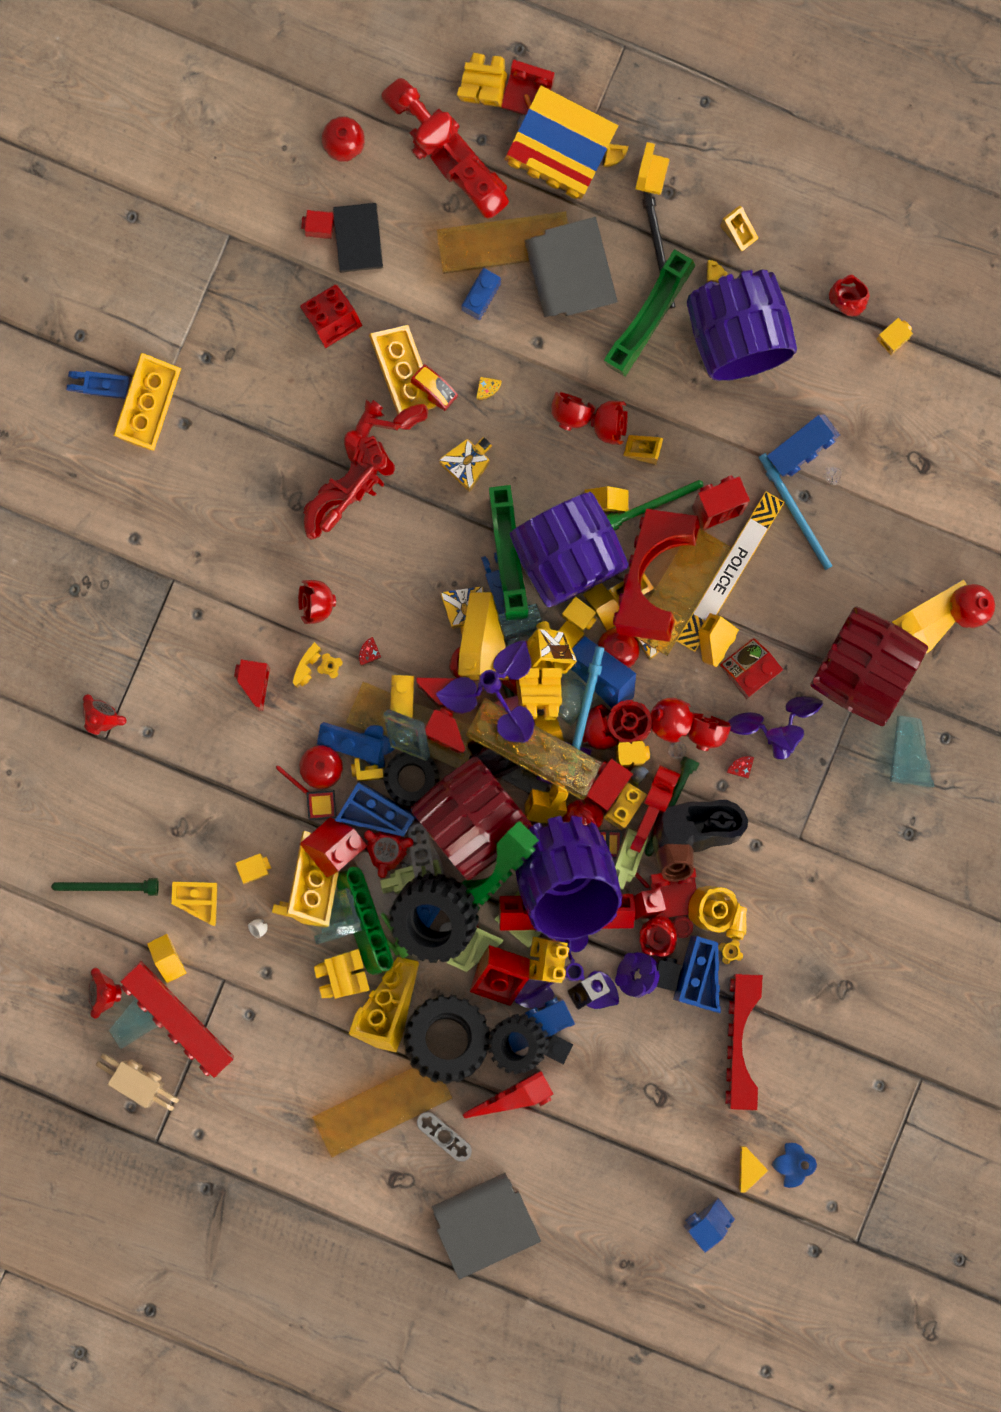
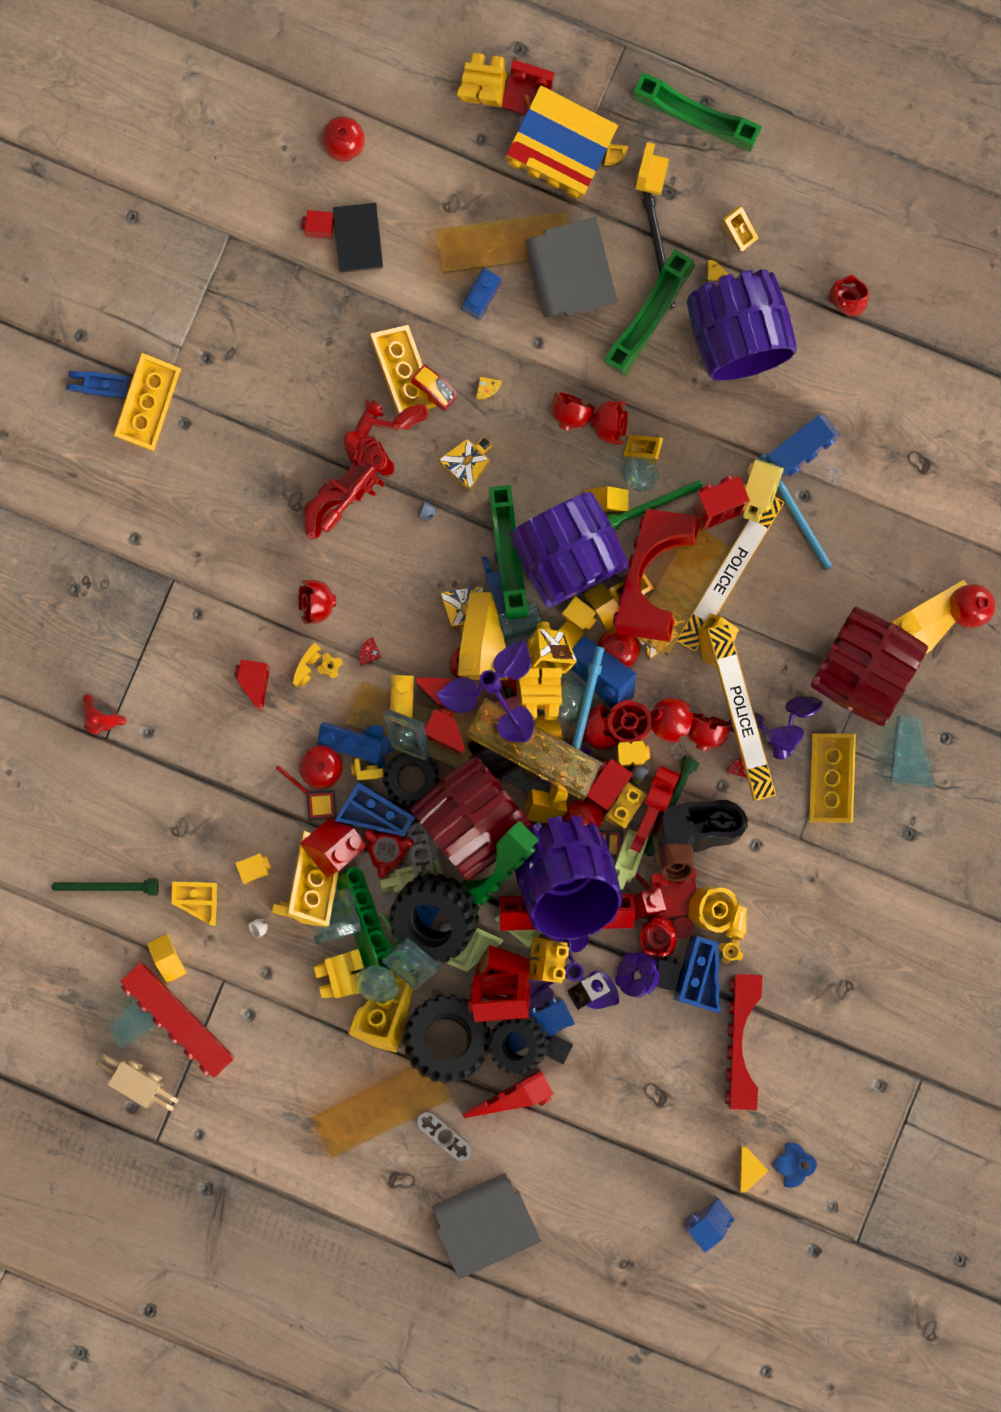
red rock [89,968,122,1019] -> none
red bracket [300,284,363,348] -> none
red piece [381,78,509,219] -> none
red slope [720,638,783,699] -> none
yellow brick [876,318,913,355] -> none
none -> clear light blue hair [356,965,399,1002]
none -> clear light blue tile [382,937,441,990]
none -> sand blue hinge [418,501,436,521]
none -> red window [468,971,530,1022]
none -> clear light blue hair [623,457,660,491]
none -> green arch [633,72,762,153]
none -> tile [706,623,776,801]
none -> light yellow brick [743,460,784,523]
none -> yellow slope [809,734,856,823]

